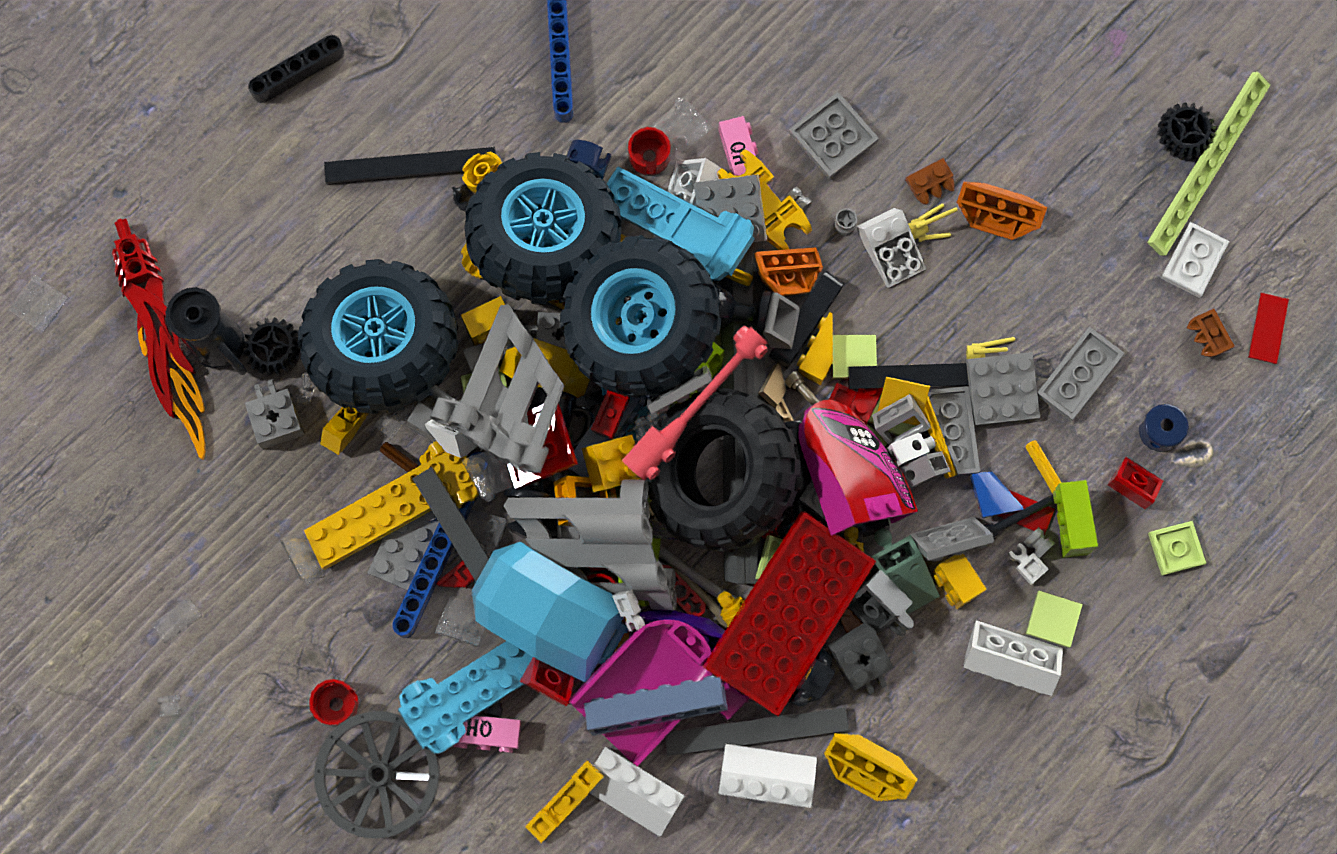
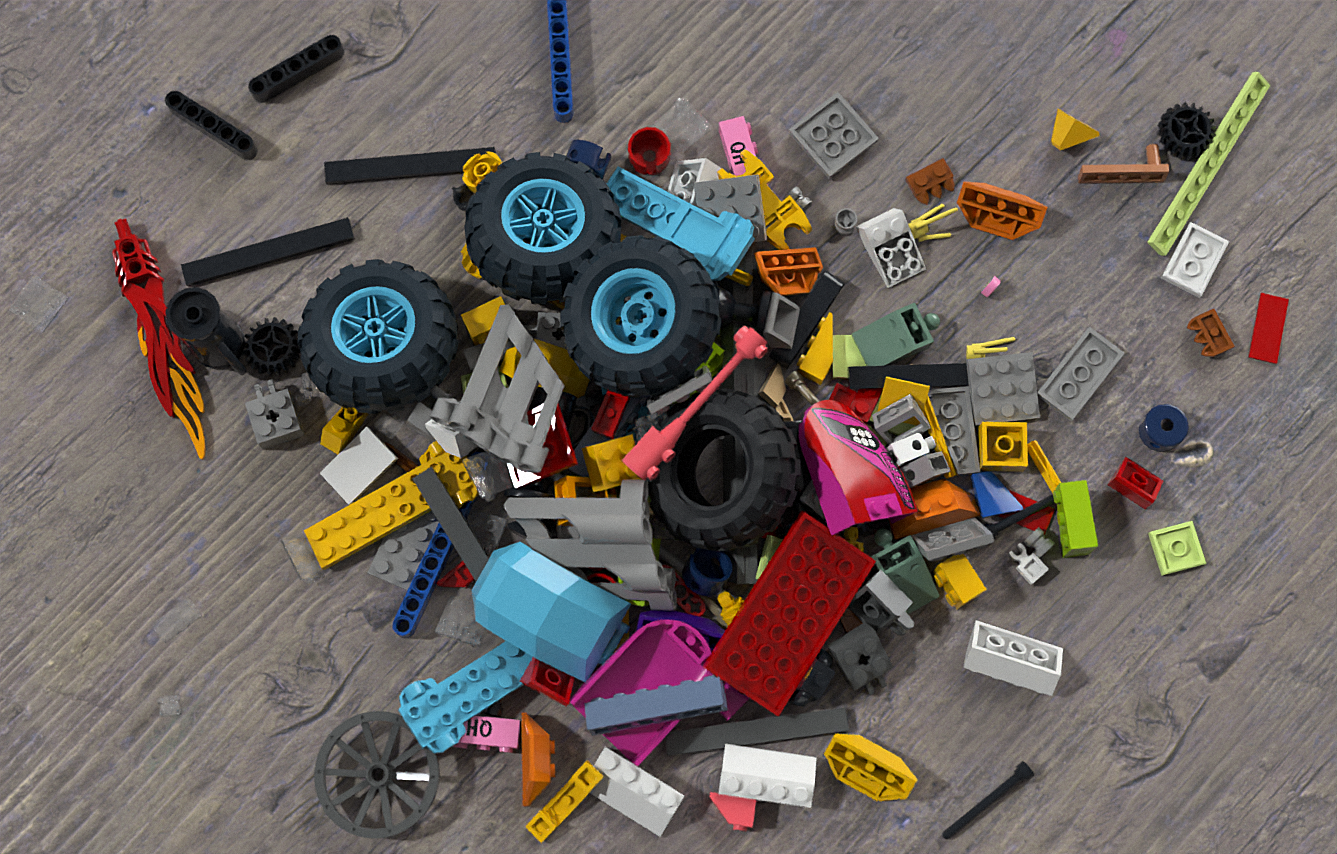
red piece [309,679,359,727] -> none
white plate [612,590,645,631] -> none
yellowish green tile [1026,591,1082,648] -> none
none -> black beam [165,91,258,160]
none -> black tile [181,217,355,287]
none -> white tile [320,427,398,505]
none -> orange wedge [521,712,556,807]
none -> dark blue piece [682,548,732,597]
none -> coral slope [709,792,756,831]
none -> sand green slope [851,303,940,366]
none -> orange wedge [888,479,980,540]
none -> black piece [942,761,1035,839]
none -> yellow brick [978,422,1028,472]
none -> bright pink tile [981,276,1001,297]
none -> yellow slope [1051,109,1100,150]
none -> nougat piece [1078,144,1169,183]

